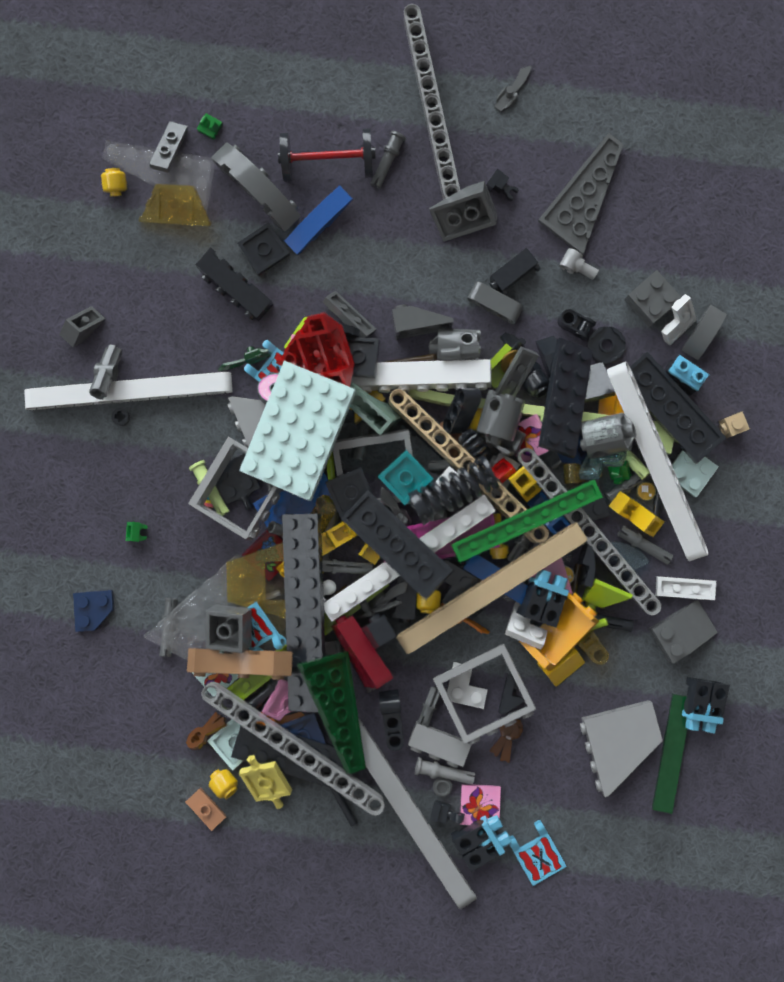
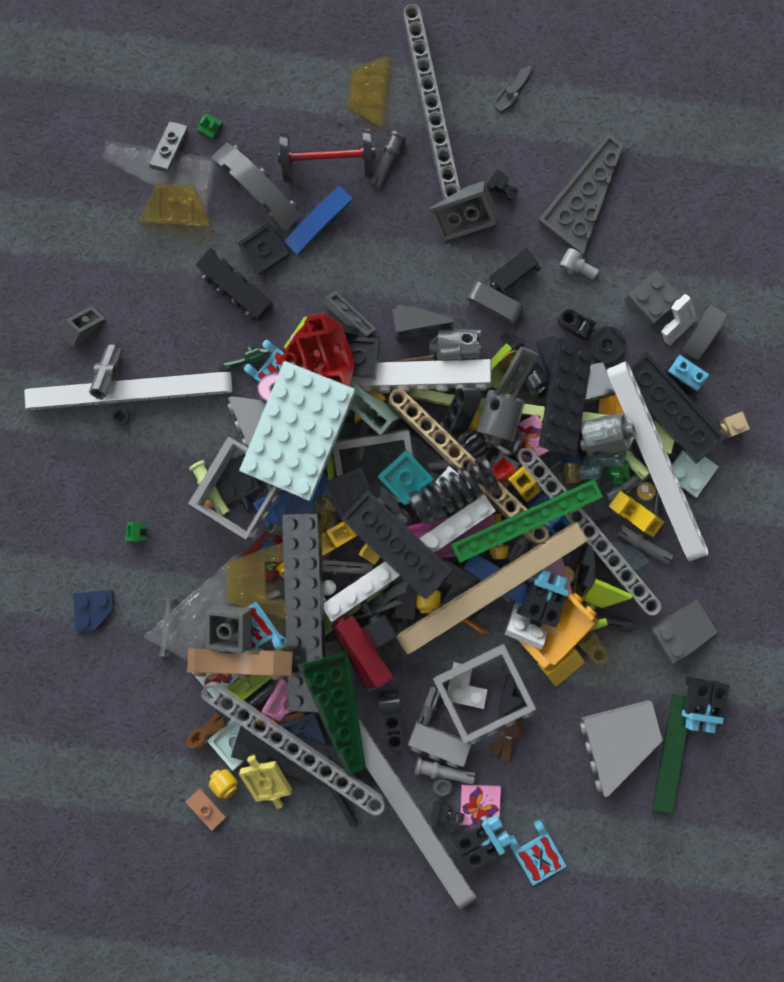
yellow head [101,168,127,197] -> none
white plate [655,576,716,600] -> none
none -> clear yellow wing [347,56,390,128]

